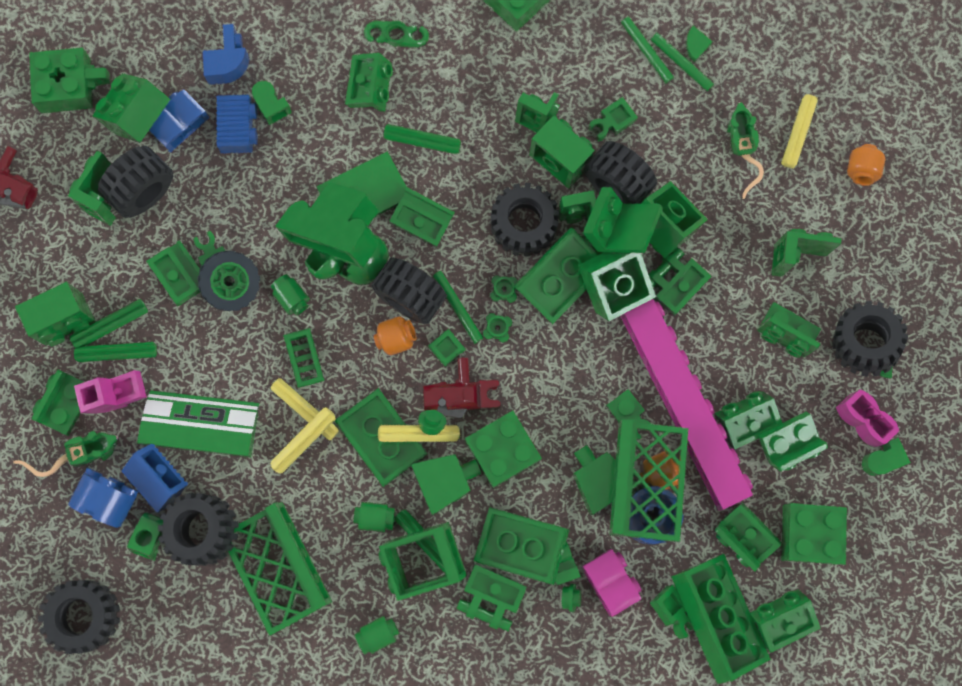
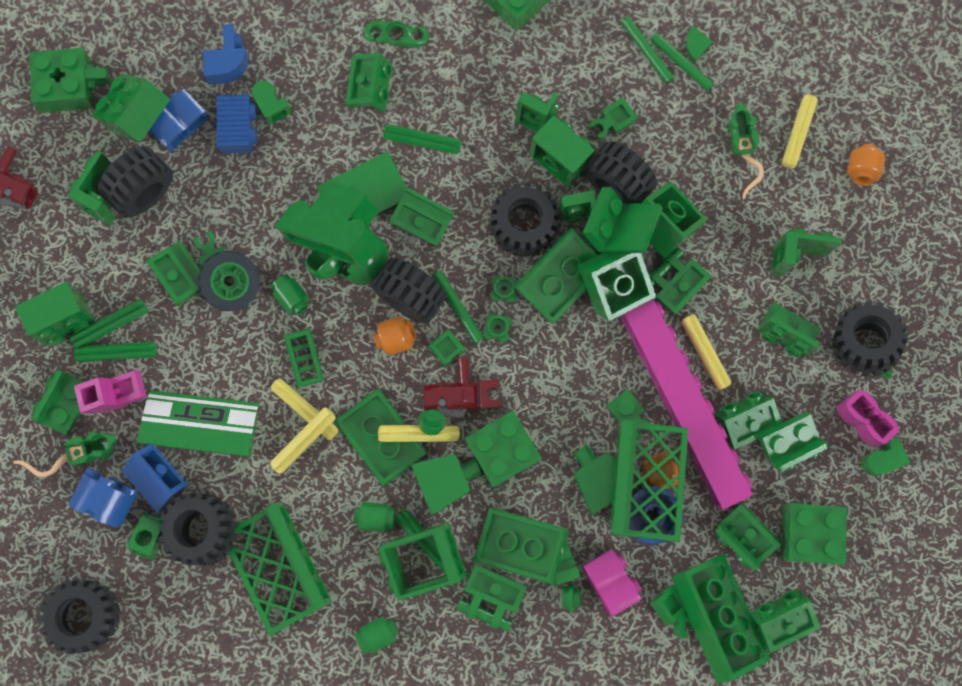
none -> light yellow axle [682,315,731,390]

